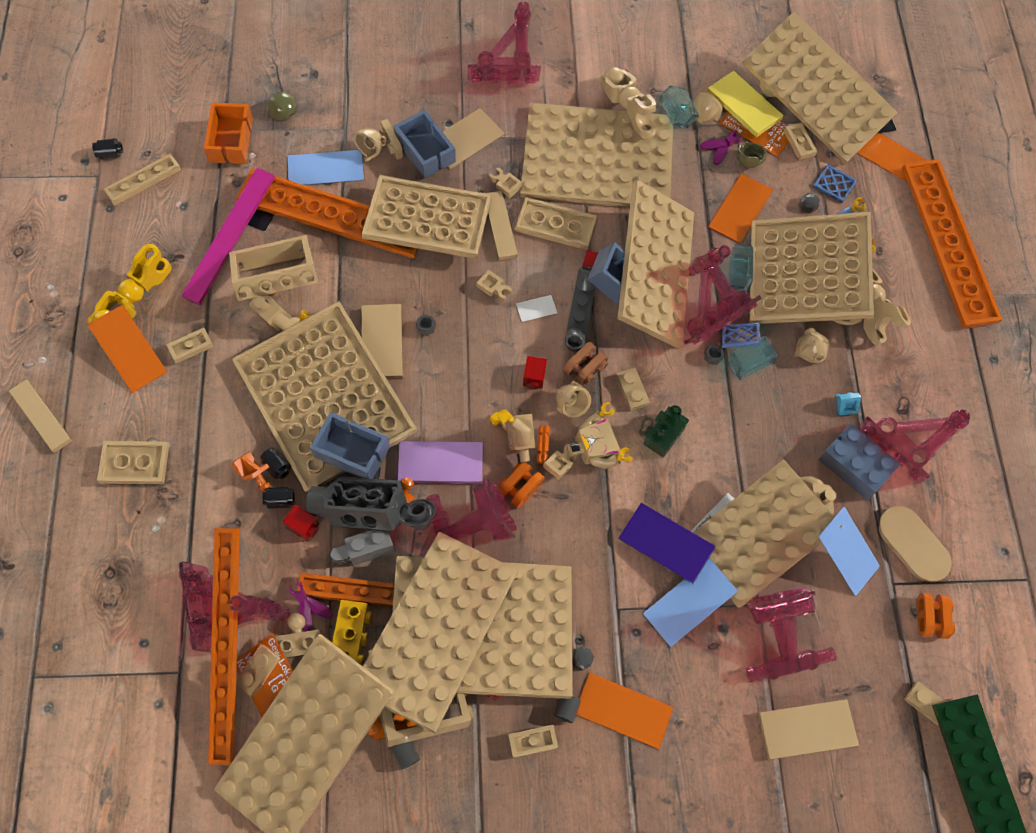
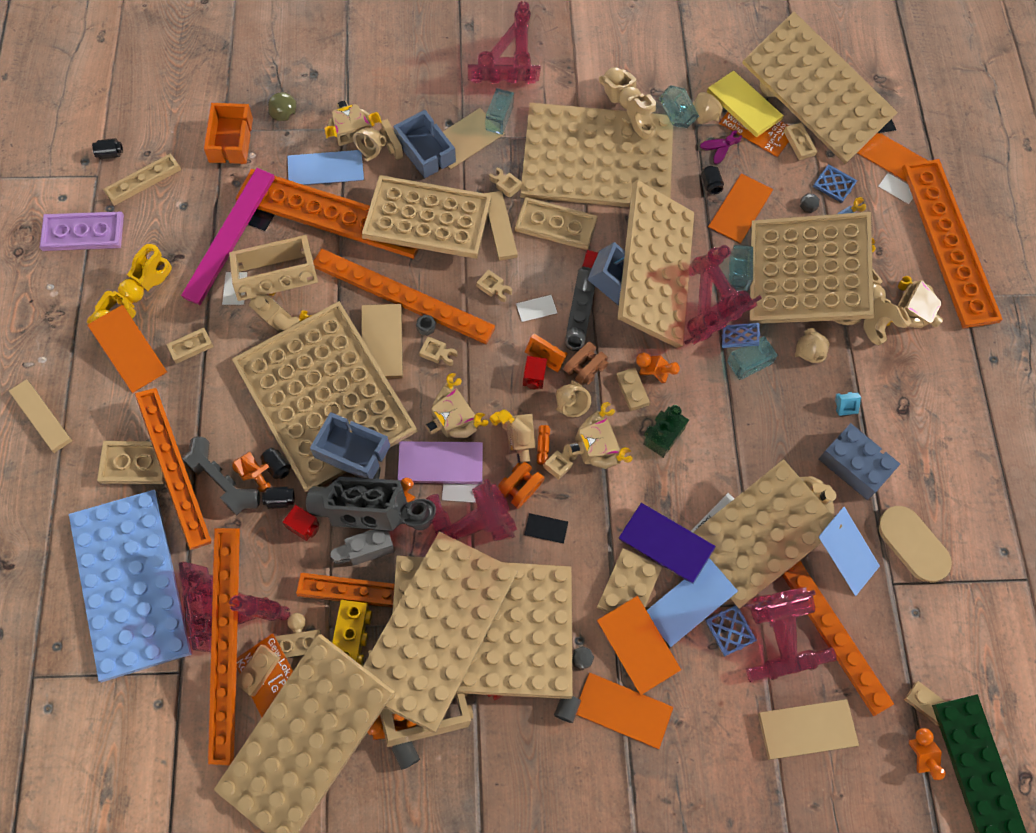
magenta piece [289,581,333,632] -> none
tan plate [508,725,558,759] -> none
dark grey tile [704,344,724,365] -> none
olive hair [738,142,766,168] -> none
clear pink plate [862,409,970,483] -> none
orange brick [917,593,955,639] -> none
none -> lavender tile [40,212,124,251]
none -> light blue plate [69,489,192,683]
none -> orange plate [135,388,211,550]
none -> dark grey plate [181,437,260,516]
none -> white sticker [222,272,247,305]
none -> orange plate [313,248,495,344]
none -> tan torso [324,101,382,146]
none -> tan plate [419,337,457,366]
none -> tan torso [425,373,489,438]
none -> white sticker [442,481,483,503]
none -> clear light blue panel [485,88,514,135]
none -> black sticker [524,513,568,544]
none -> orange plate [525,334,568,372]
none -> tan plate [597,548,662,613]
none -> orange sticker [597,596,681,695]
none -> orange piece [636,352,680,383]
none -> black brick [701,166,724,195]
none -> medium blue window [705,606,757,657]
none -> orange plate [782,561,894,716]
none -> white sticker [878,173,913,204]
none -> tan torso [886,276,943,328]
none -> orange piece [909,728,946,780]

